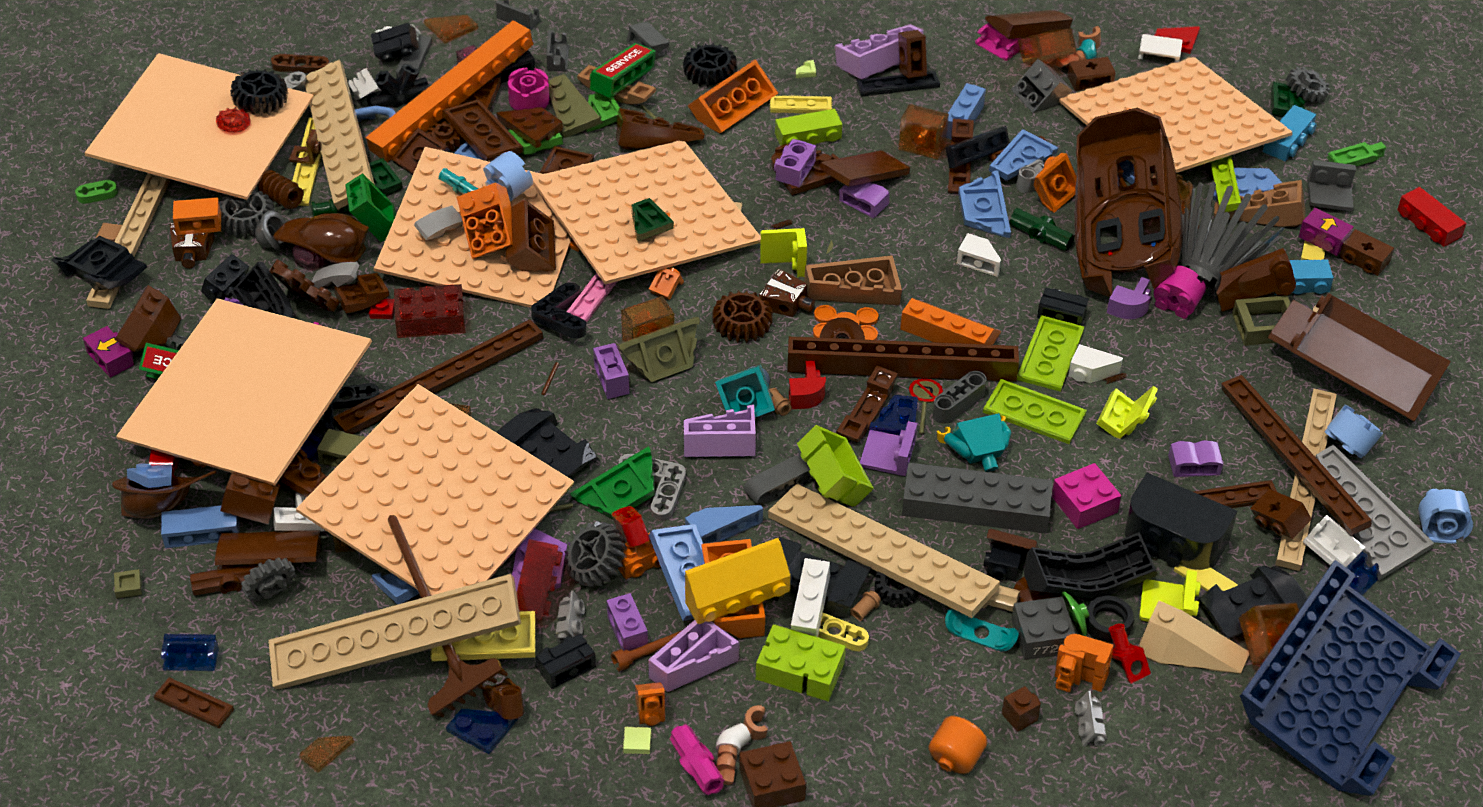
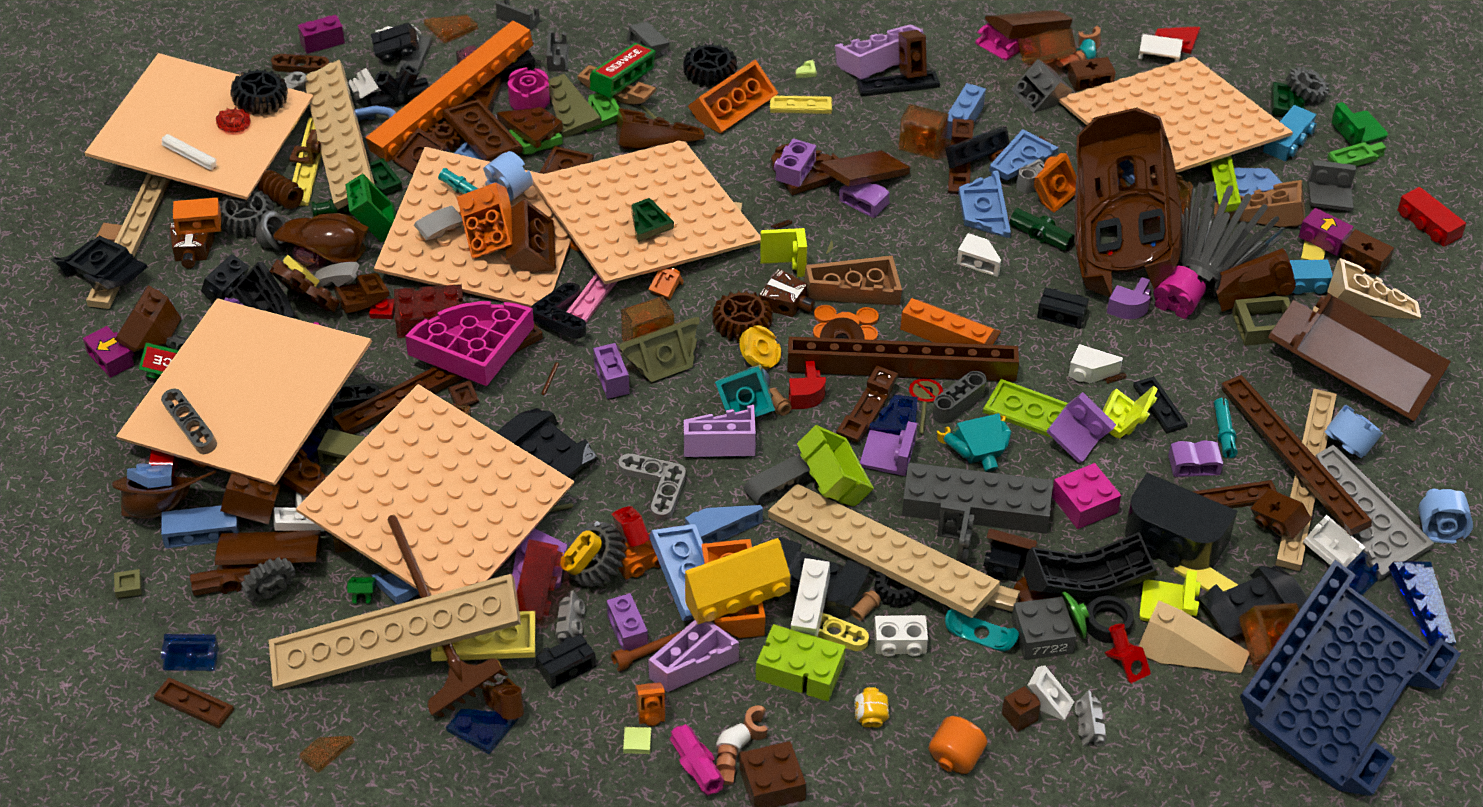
bright green beam [75,180,118,204] -> none
green wing [570,446,655,519] -> none
lime brick [775,109,842,146] -> none
lime tile [1017,315,1084,392] -> none
orange hips [1055,634,1114,692] -> none
none -> white axle [161,134,217,170]
none -> dark grey beam [161,388,217,454]
none -> light yellow tile [283,255,320,287]
none -> magenta brick [298,15,345,54]
none -> green tile [347,577,376,603]
none -> dark pink brick [405,301,534,386]
none -> reddish brown tile [448,380,479,409]
none -> yellow beam [560,531,602,575]
none -> yellow tile [739,325,781,370]
none -> yellow head [854,687,889,727]
none -> white brick [874,615,928,657]
none -> dark grey bracket [937,500,974,564]
none -> white slope [1028,666,1074,720]
none -> medium lavender bracket [1047,392,1116,463]
none -> black tile [1133,376,1188,434]
none -> teal pin [1213,398,1238,458]
none -> tan wedge [1328,258,1421,319]
none -> green bracket [1331,102,1388,146]
none -> clear blue wing [1388,561,1456,647]

